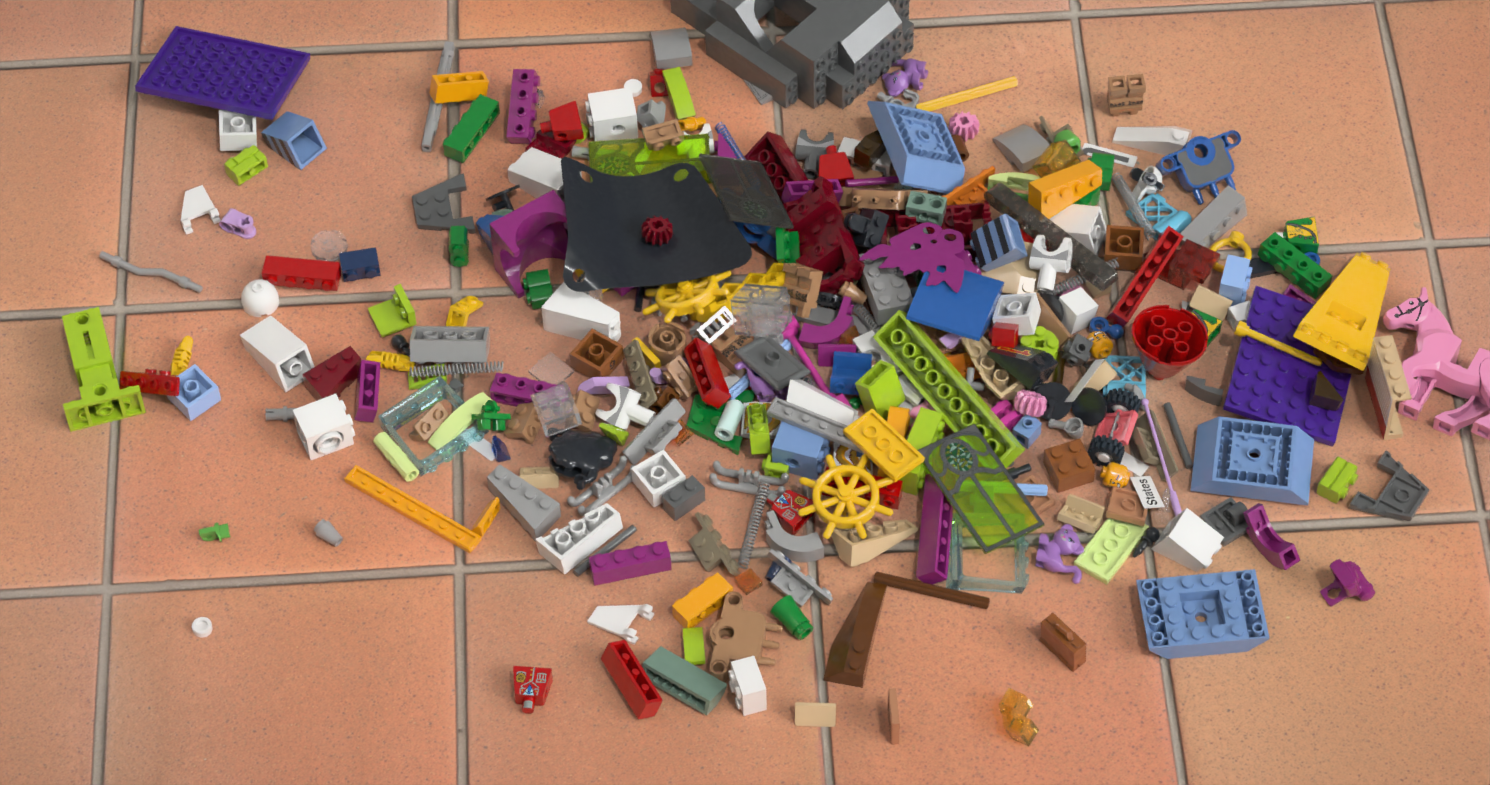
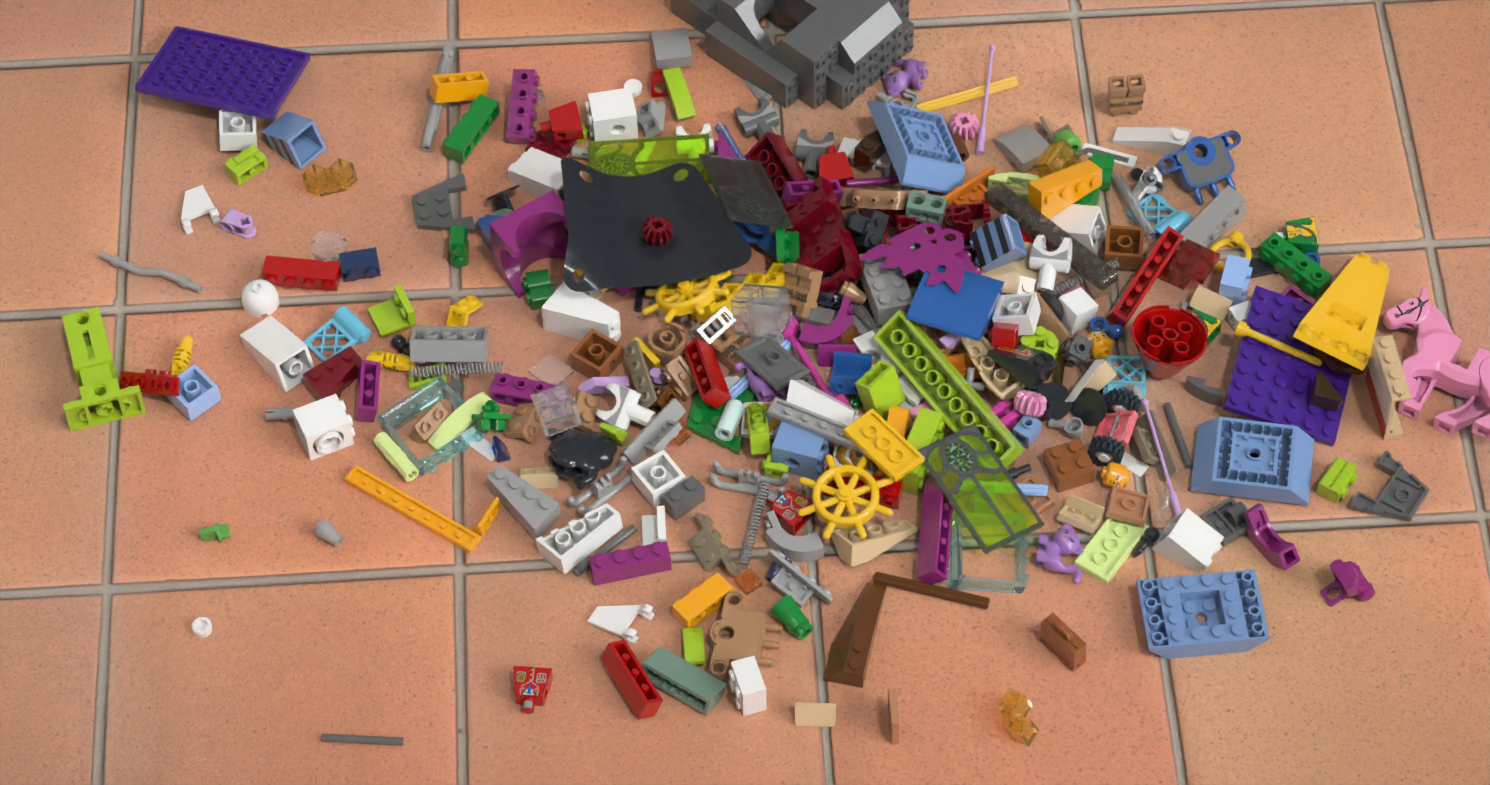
medium nougat bracket [642,119,685,151] -> none
light orange pin [678,117,706,131] -> none
white sticker [1130,476,1165,509] -> none
none -> clear yellow brick [302,158,357,196]
none -> medium azure piece [303,306,371,362]
none -> dark grey bar [321,734,404,746]
none -> white panel [642,506,666,546]
none -> dark grey connector [734,98,779,139]
none -> lavender piece [975,45,996,156]

